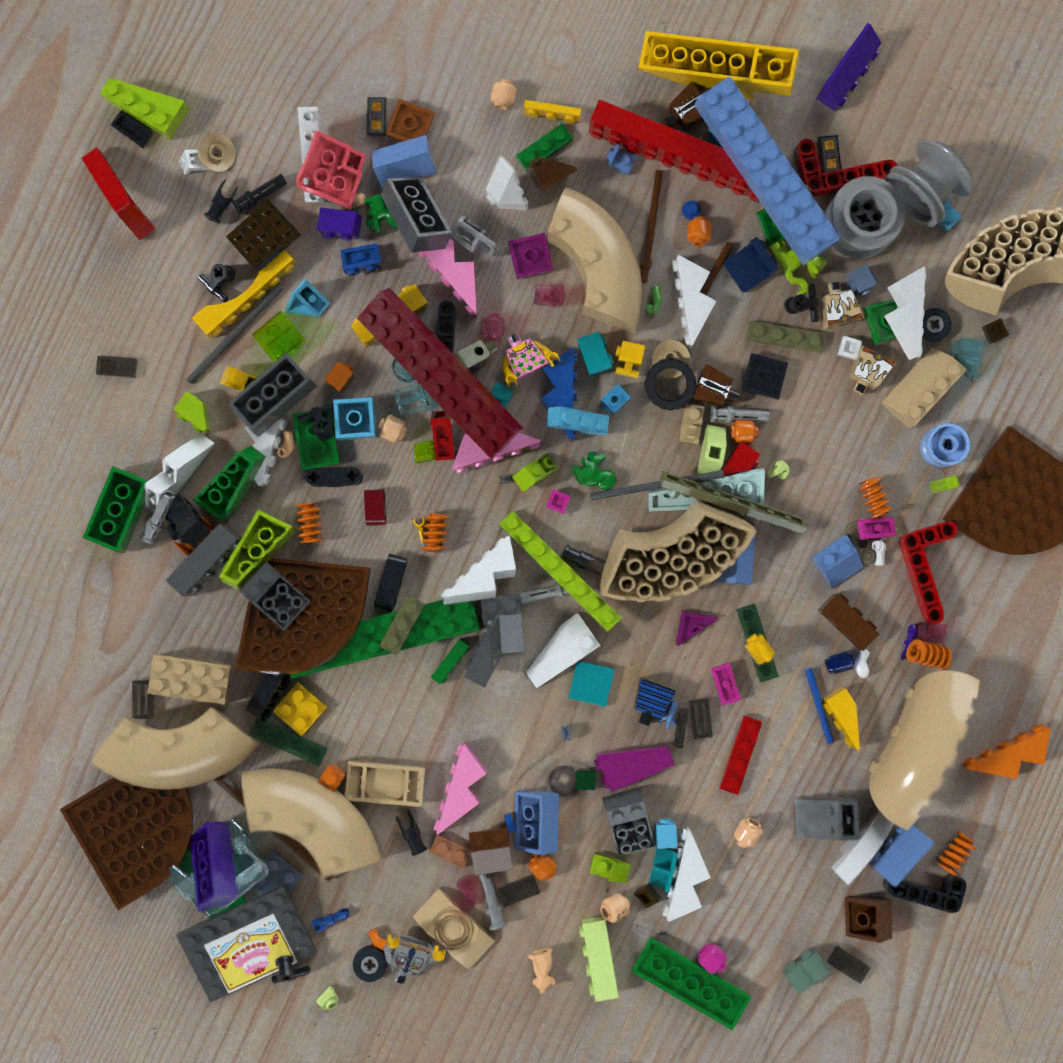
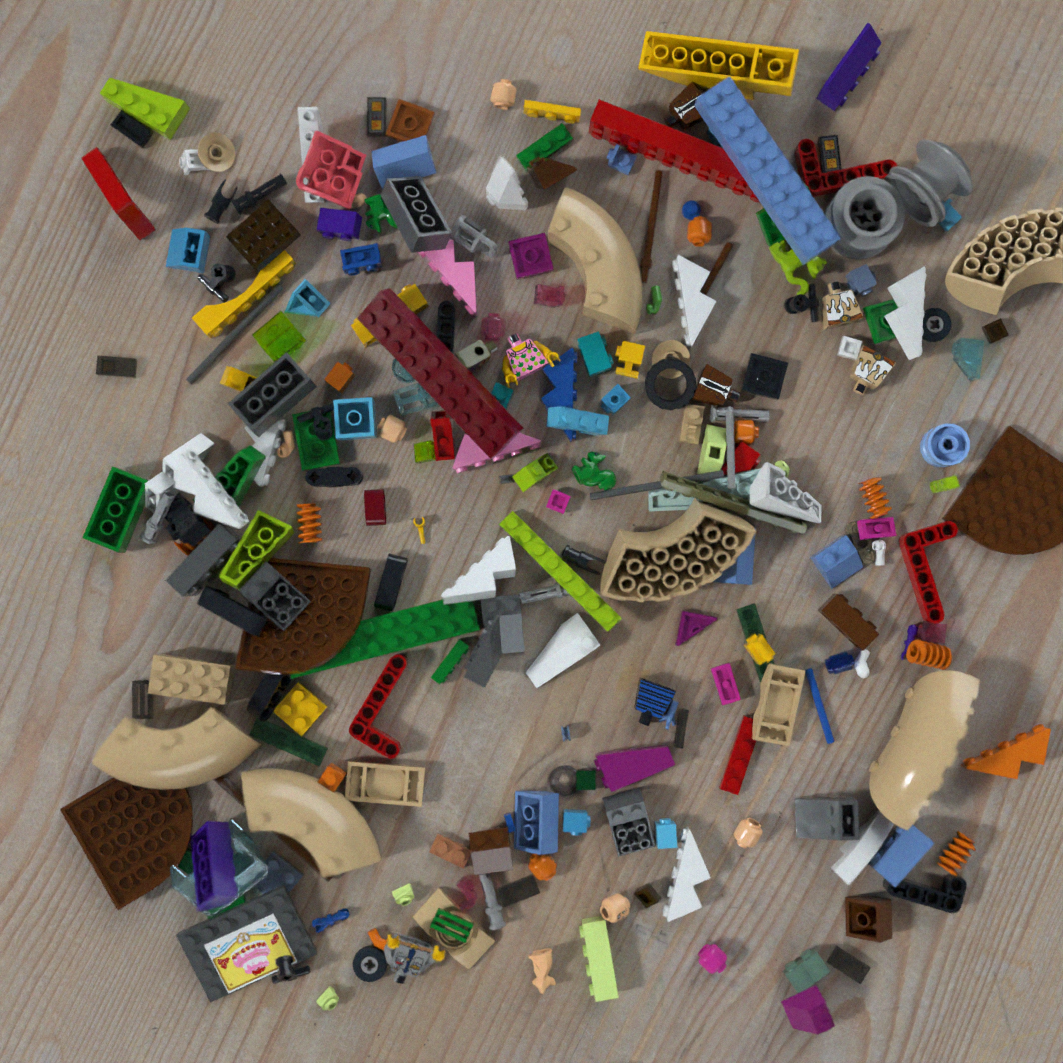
lime slope [173,391,211,434] -> none
olive plate [380,594,425,655] -> none
black piece [396,809,428,856] -> none
orange piece [421,513,450,553] -> none
bright pink slope [434,742,487,835] -> none
teal tile [568,661,615,707] -> none
lime slope [589,853,631,883] -> none
green plate [631,936,752,1031] -> none
teal panel [648,847,678,892] -> none
clear smoke tile [689,698,713,739] -> none
dark blue bracket [723,237,778,293] -> none
olive plate [746,321,825,353] -> none
yellow slope [823,687,860,750] -> none
tan slope [881,347,967,429] -> none
none -> dark azure slope [166,228,210,273]
none -> white slope [175,449,249,528]
none -> black beam [197,586,268,637]
none -> red beam [349,653,408,759]
none -> yellowish green plate [392,883,414,906]
none -> green tile [430,907,474,943]
none -> dark azure brick [563,809,591,836]
none -> light grey bar [726,412,736,489]
none -> white wedge [750,462,821,523]
none -> tan slope [752,664,805,746]
none -> magenta slope [781,985,835,1035]

